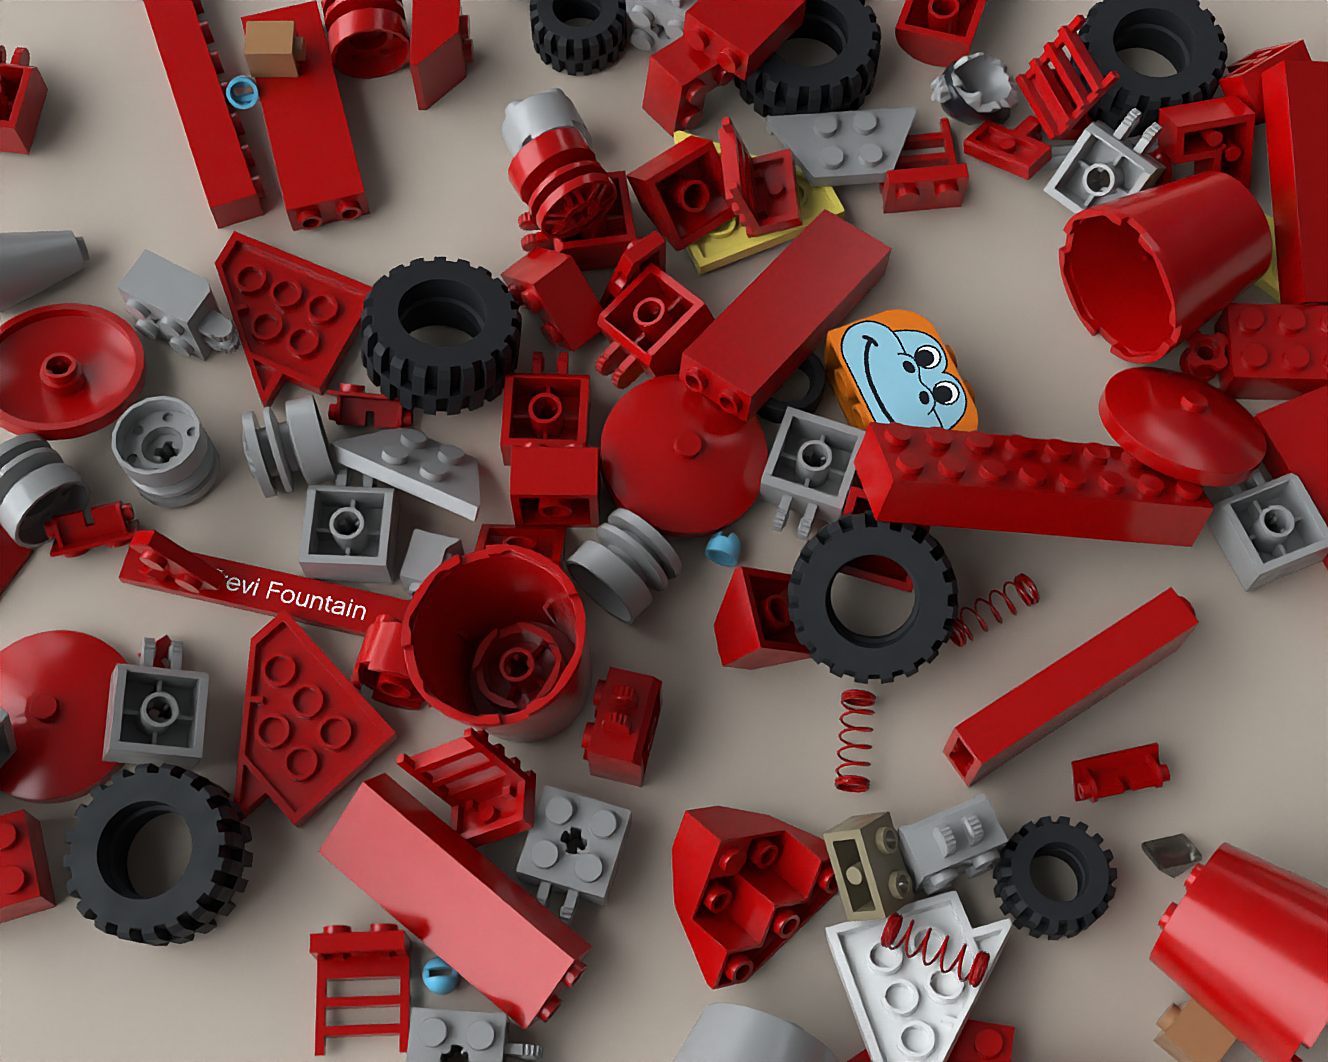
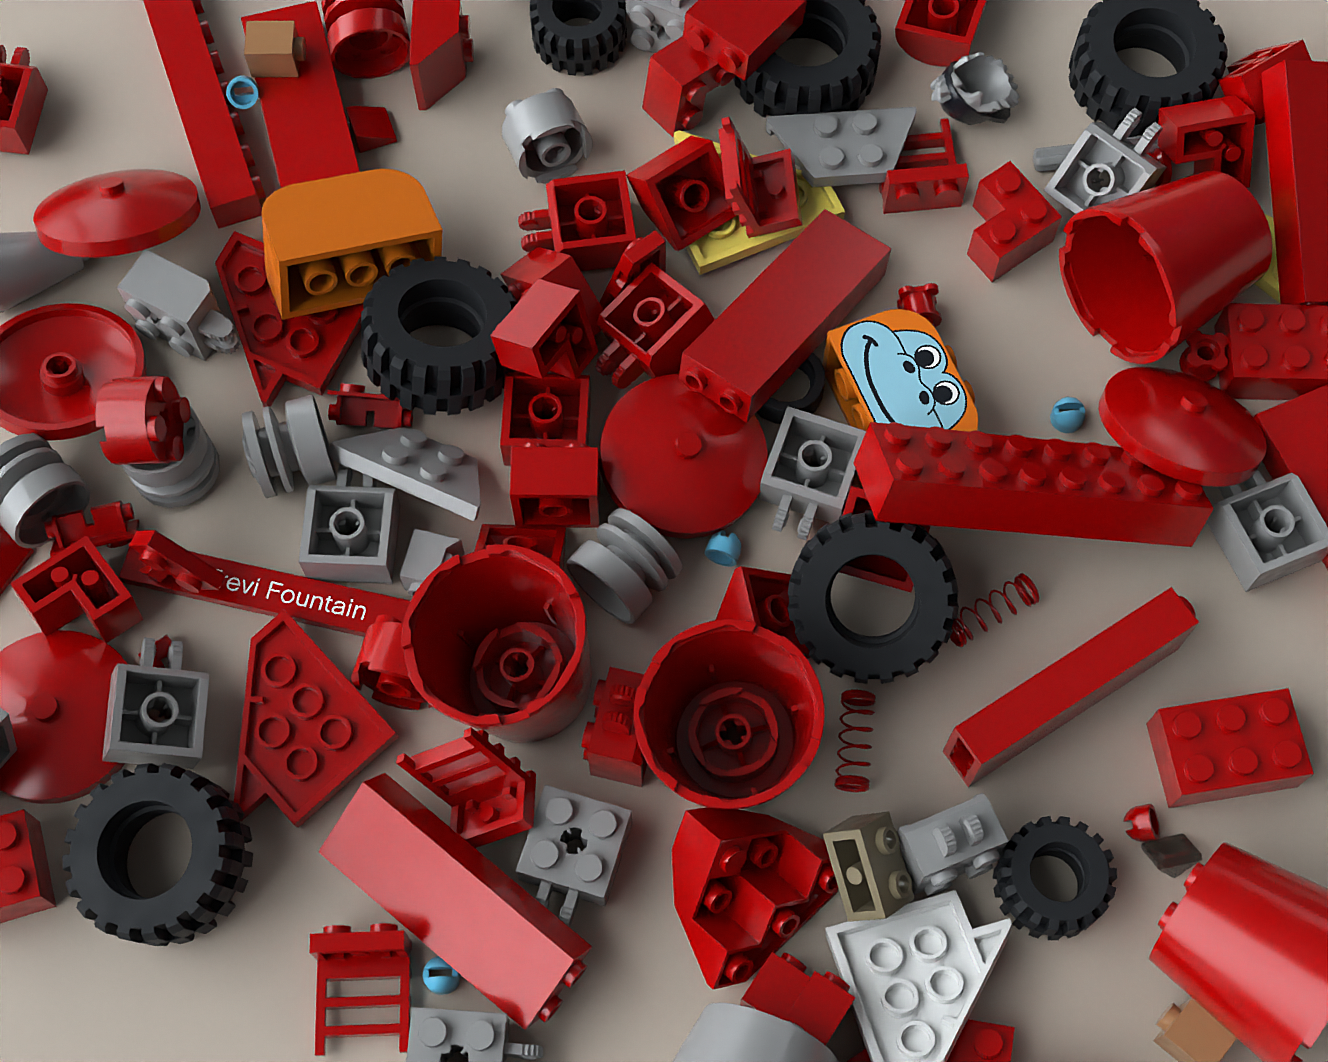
red wheel [508,127,617,239] -> none
red piece [881,912,990,988] -> none
red hinge [963,115,1052,180] -> none
red plate [1015,15,1120,140] -> none
red hinge [1071,742,1170,803] -> none
none -> red brick [10,535,144,644]
none -> red dish [33,169,201,258]
none -> red brick [95,376,191,465]
none -> orange brick [262,169,443,320]
none -> red slope [345,106,397,153]
none -> red brick [490,279,599,379]
none -> red cone [634,619,825,809]
none -> red brick [740,952,855,1046]
none -> red brick [896,283,942,328]
none -> red brick [967,161,1062,282]
none -> medium azure hinge [1050,396,1085,433]
none -> red hinge [1123,804,1160,842]
none -> red brick [1146,688,1314,808]

